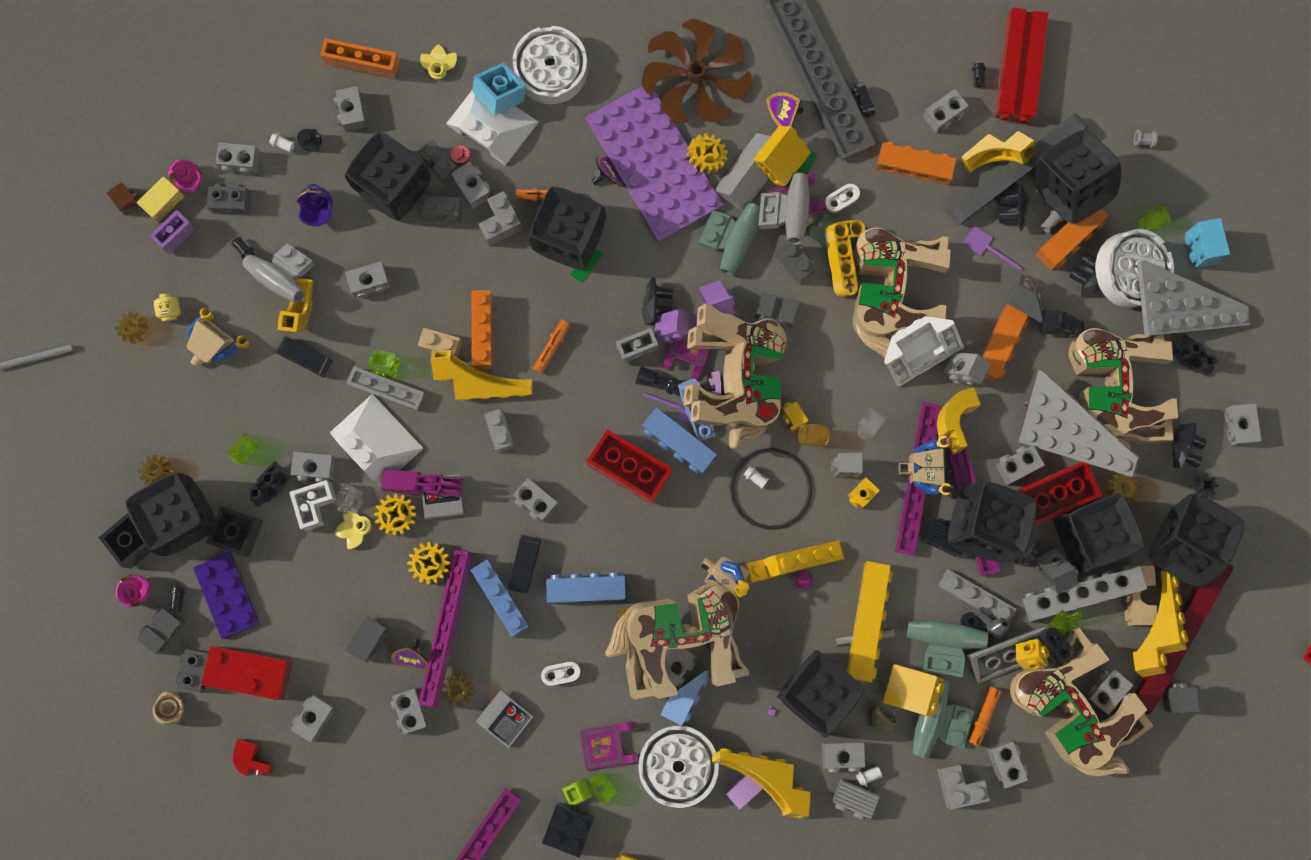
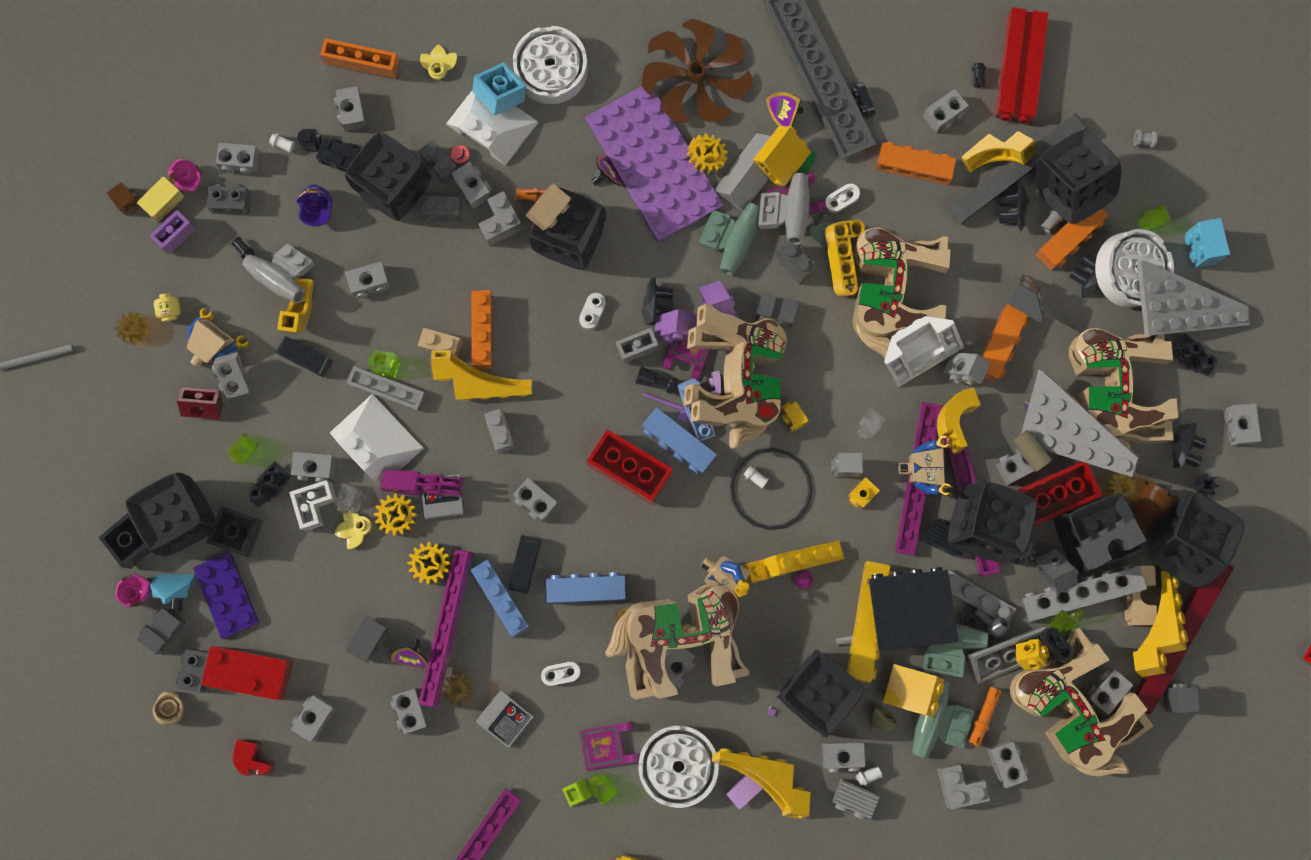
clear yellow gear [138,455,173,486] -> none
orange pin [533,319,571,374] -> none
black brick [542,803,595,858] -> none
green sticker [570,249,603,283] -> none
light blue slope [660,670,710,726] -> none
clear yellow gear [798,424,831,447] -> none
medium lavender piece [962,225,1022,270] -> none
black connector [1039,310,1084,338] -> none
none -> medium azure slope [150,574,196,604]
none -> dark red brick [177,387,224,420]
none -> light grey brick [212,352,251,399]
none -> black brick [316,138,359,172]
none -> tan brick [525,183,571,231]
none -> white plate [579,293,606,330]
none -> black panel [867,567,959,651]
none -> dark tan brick [1011,430,1052,472]
none -> dark grey arch [1076,518,1146,570]
none -> reddish brown cone [1134,480,1181,536]

